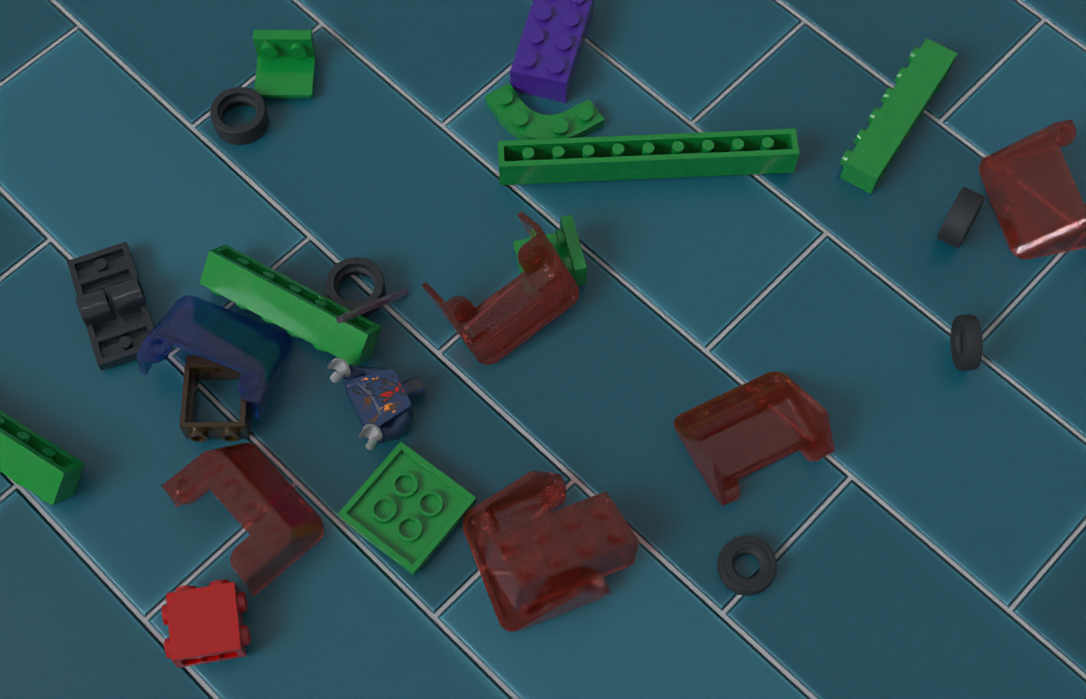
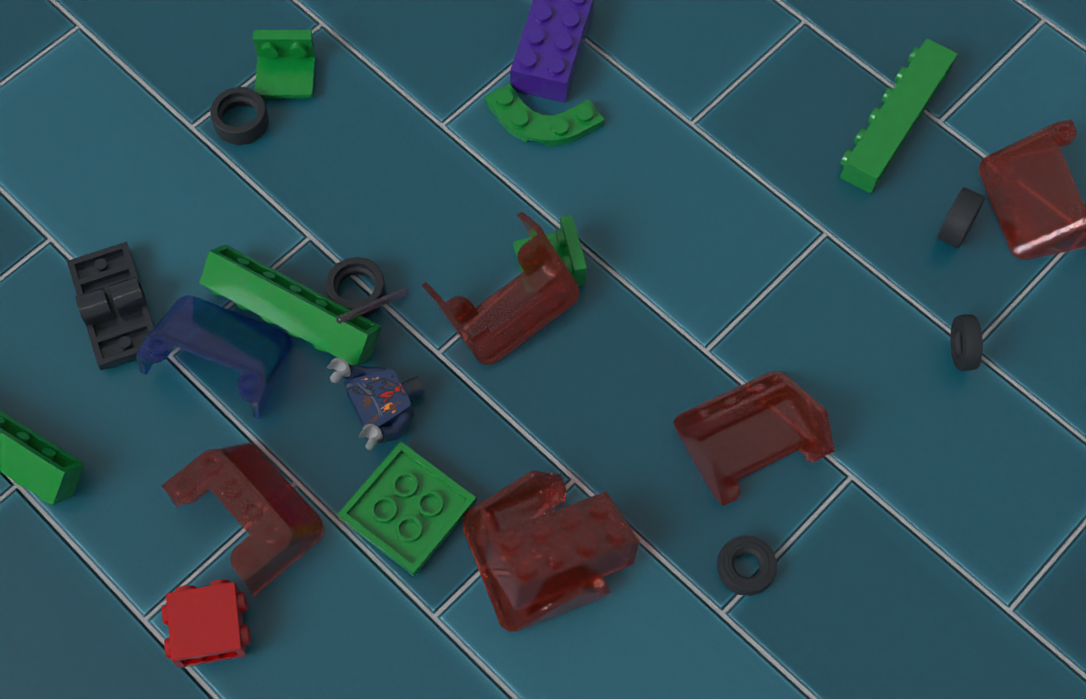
dark brown window [179,355,255,442] -> none
green brick [498,128,800,185] -> none

